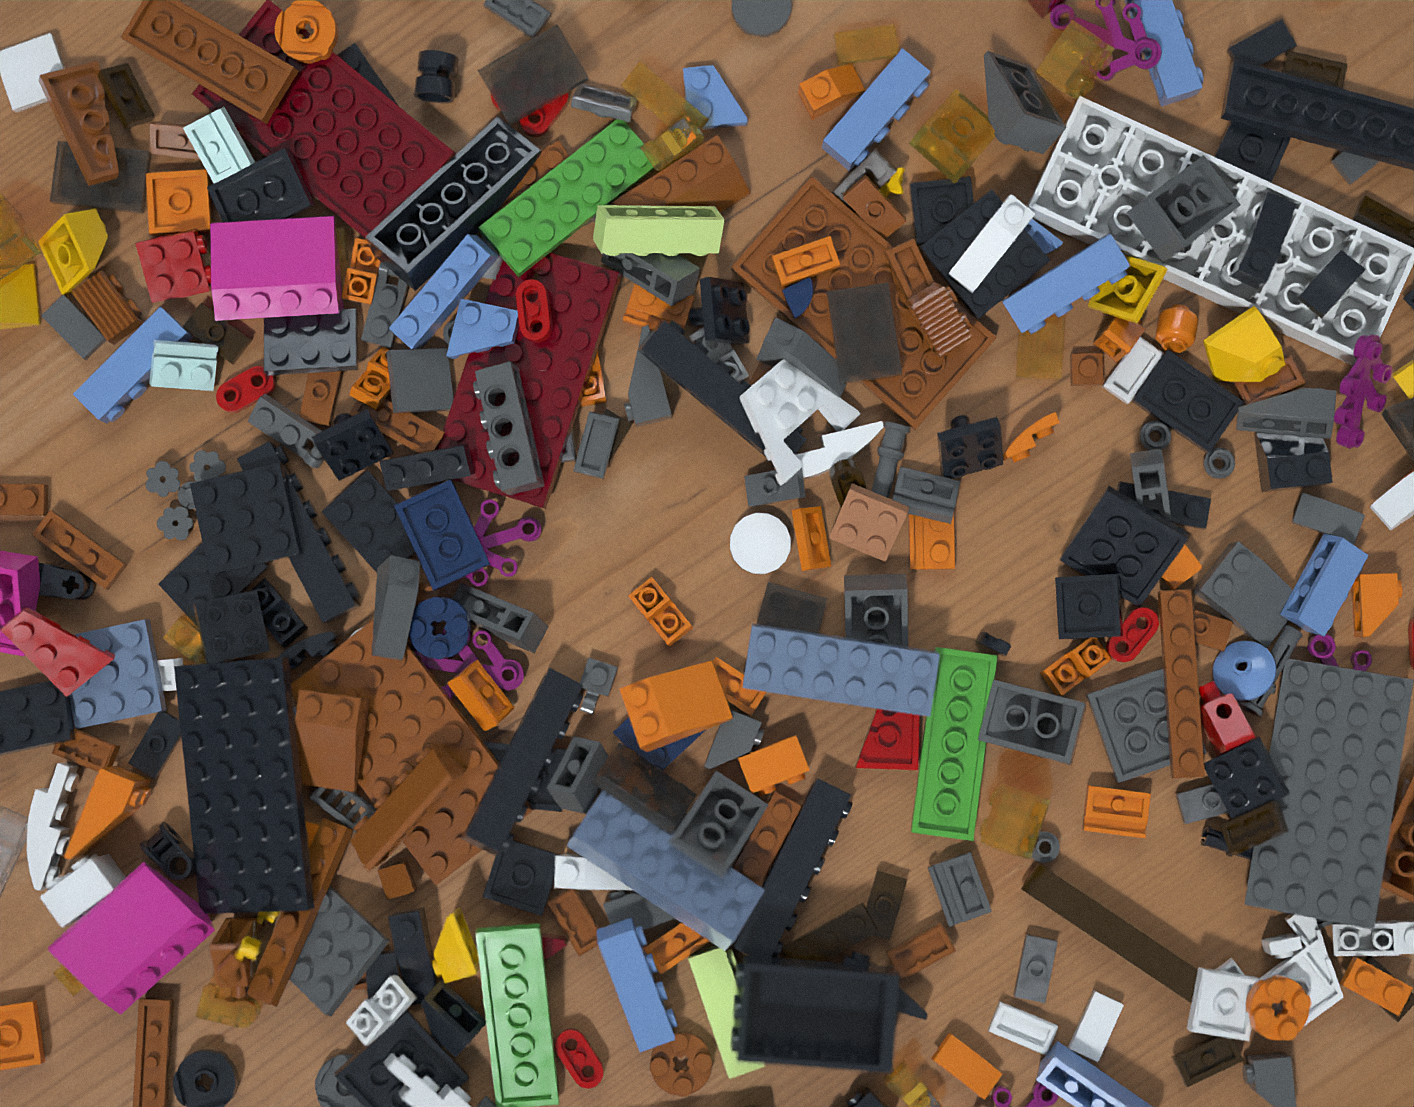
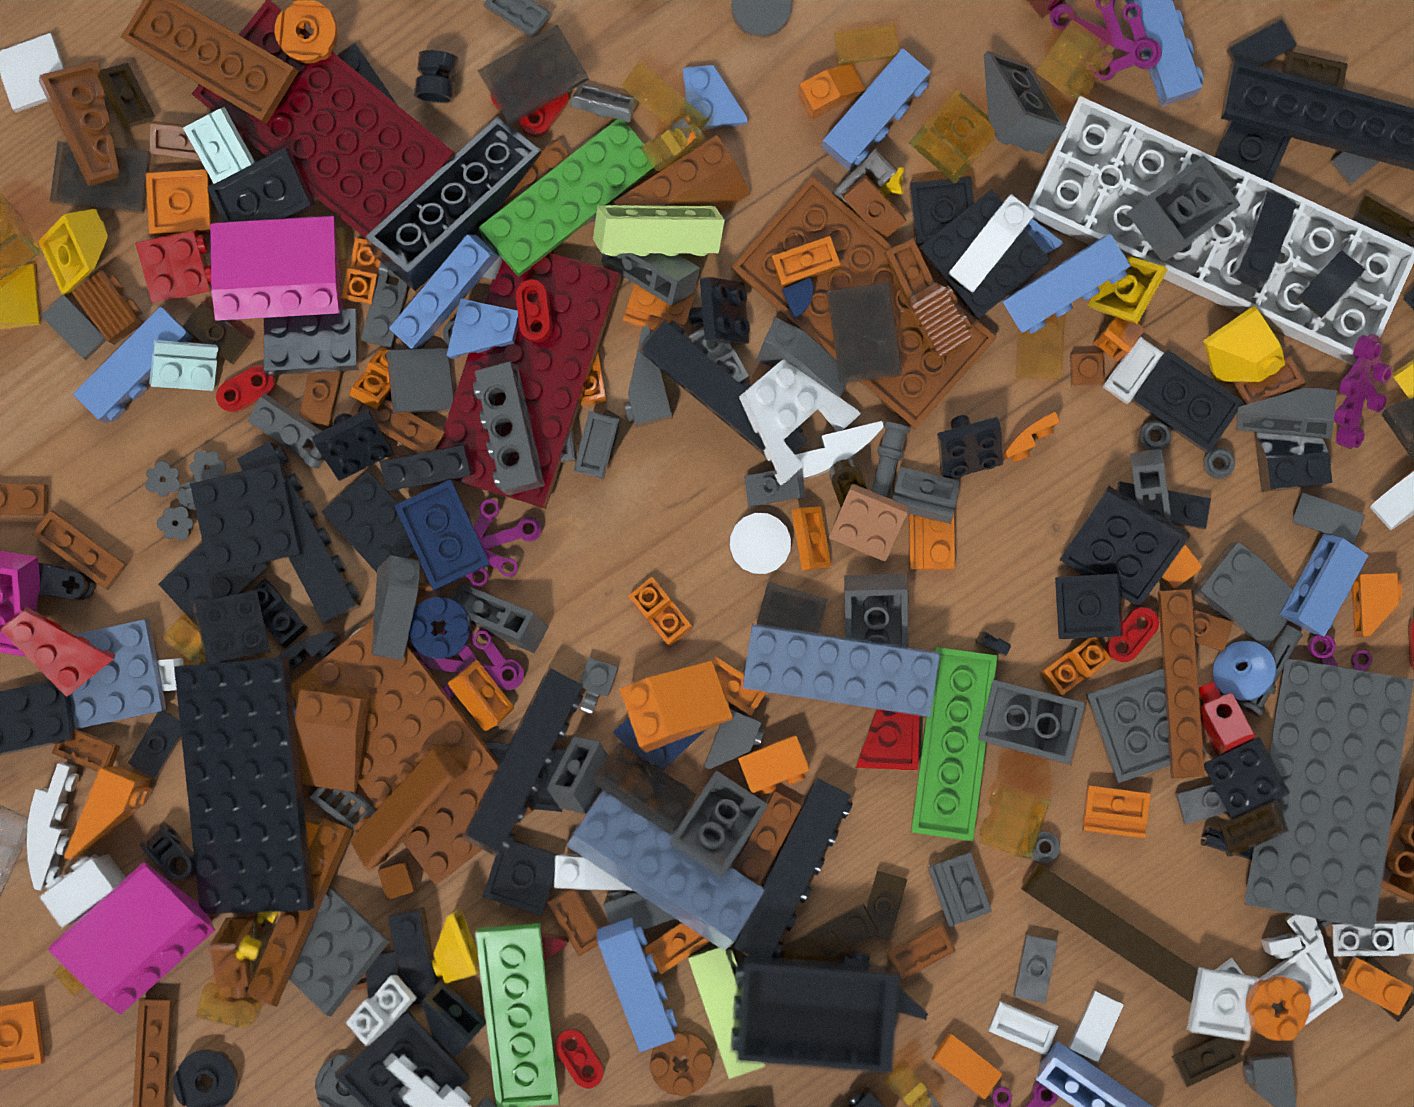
orange head [1155,304,1199,353] -> none

